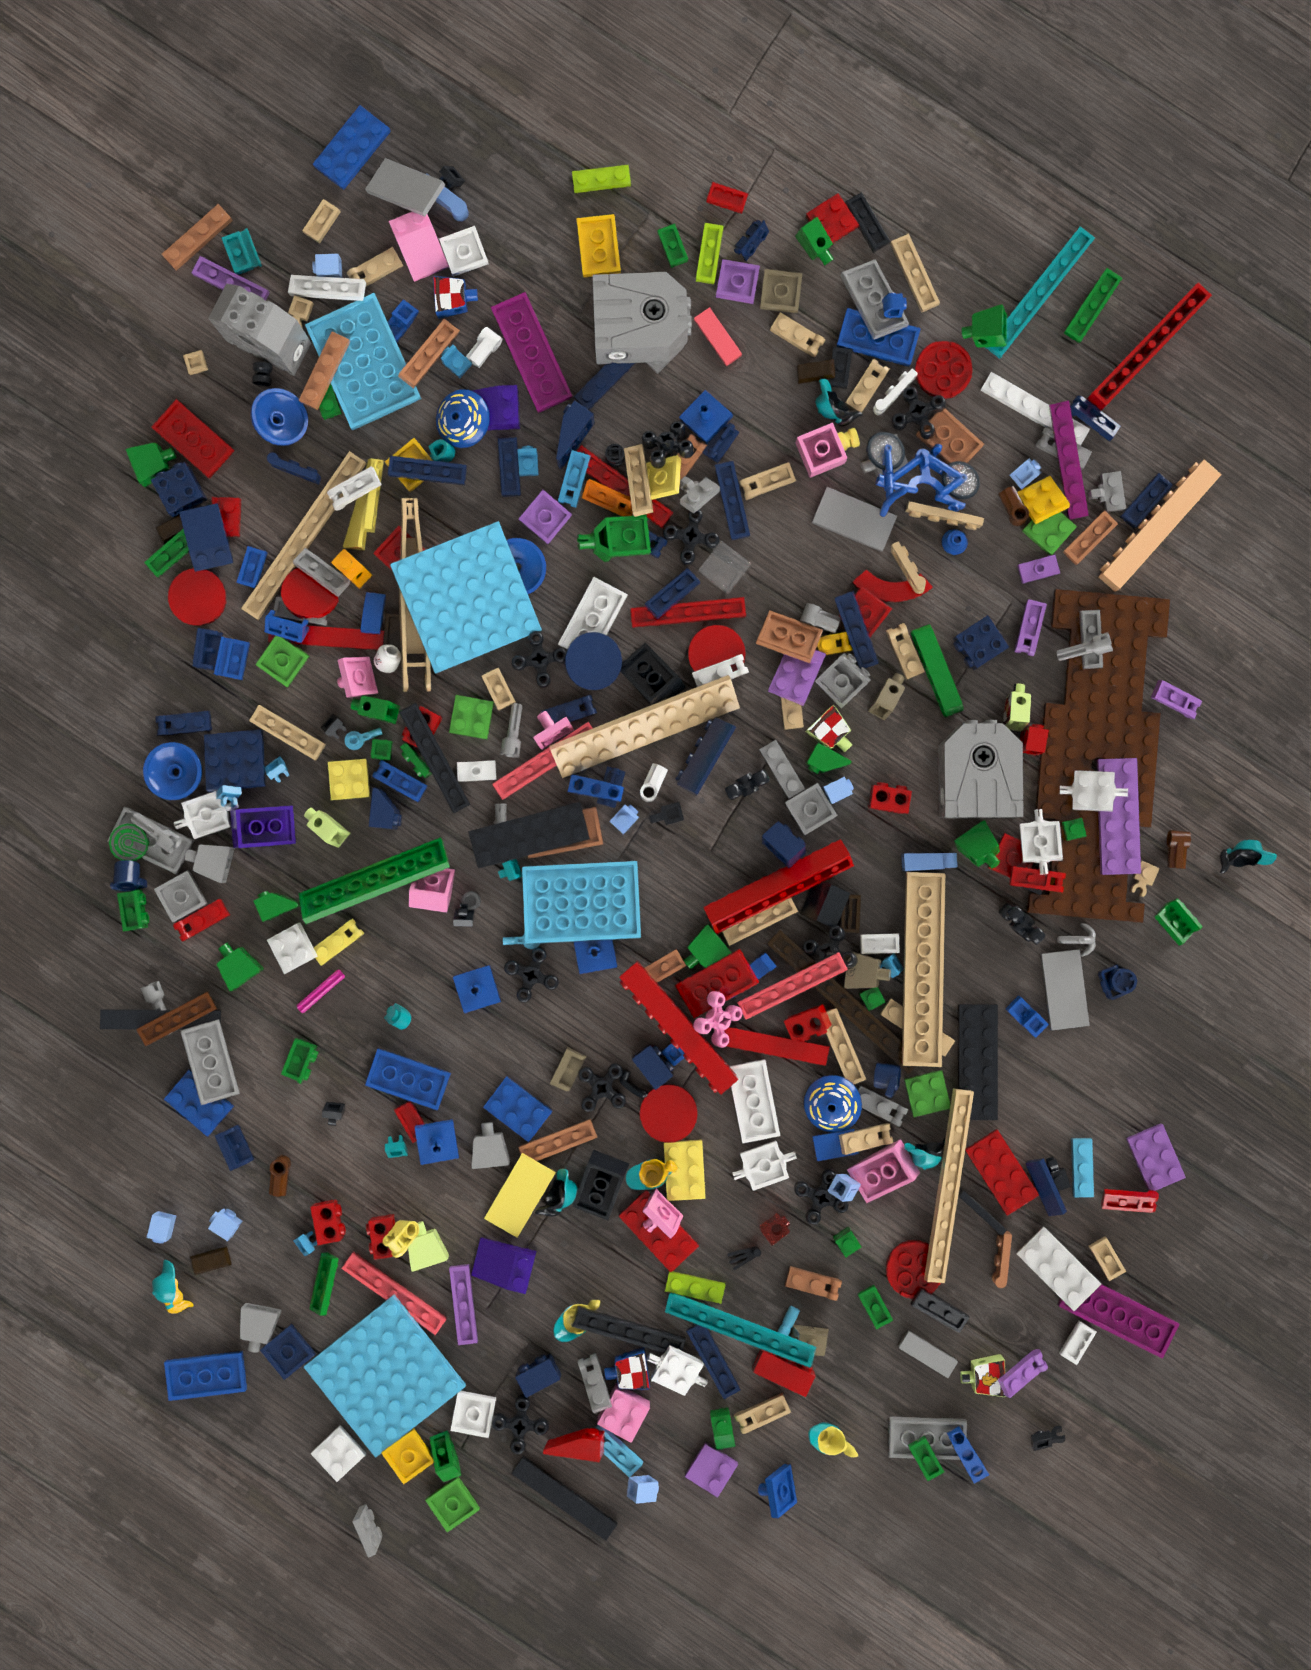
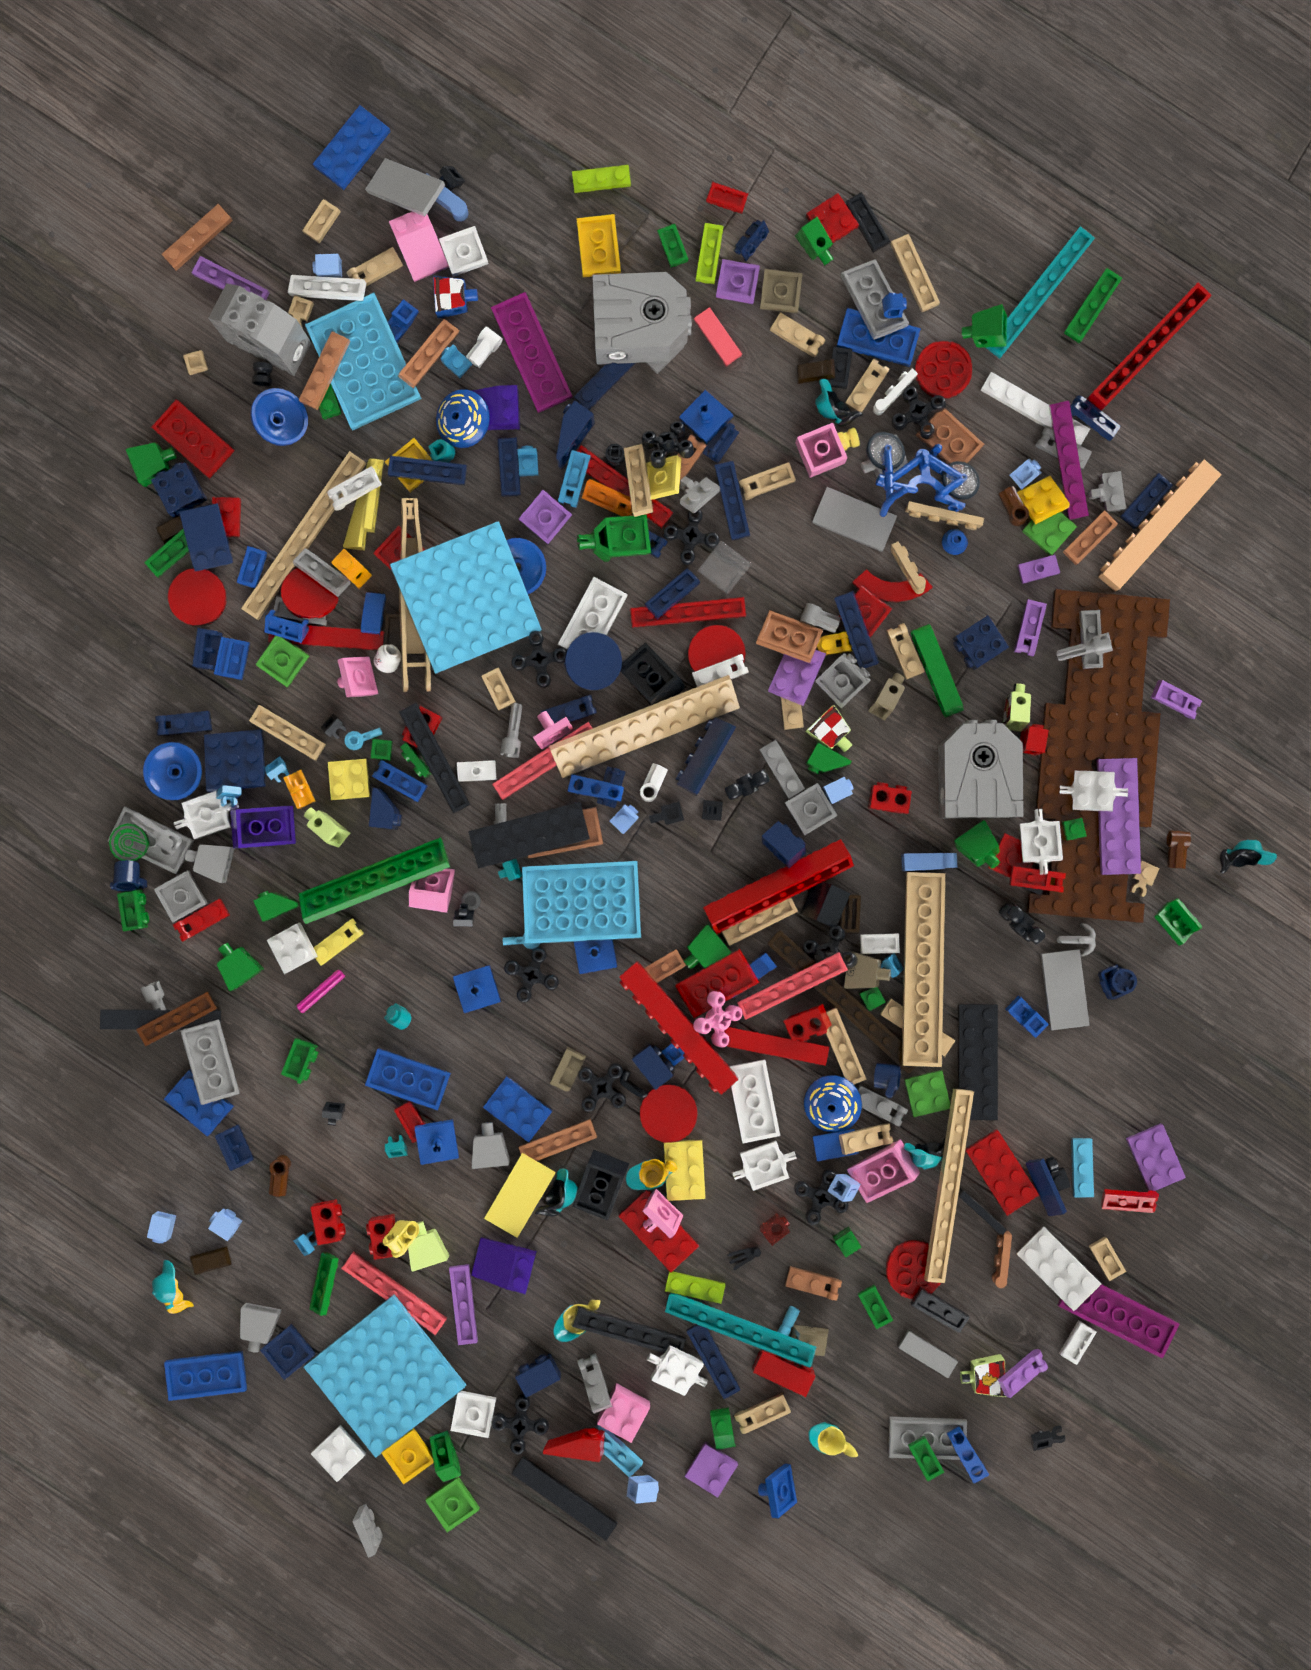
teal plate [222,228,262,275] -> none
dark blue plate [267,452,321,485] -> none
green torso [351,695,400,724] -> none
bright green plate [449,695,494,740] -> none
torso [604,1347,650,1389] -> none
none -> light orange hips [283,770,316,809]
none -> black tile [702,800,723,821]

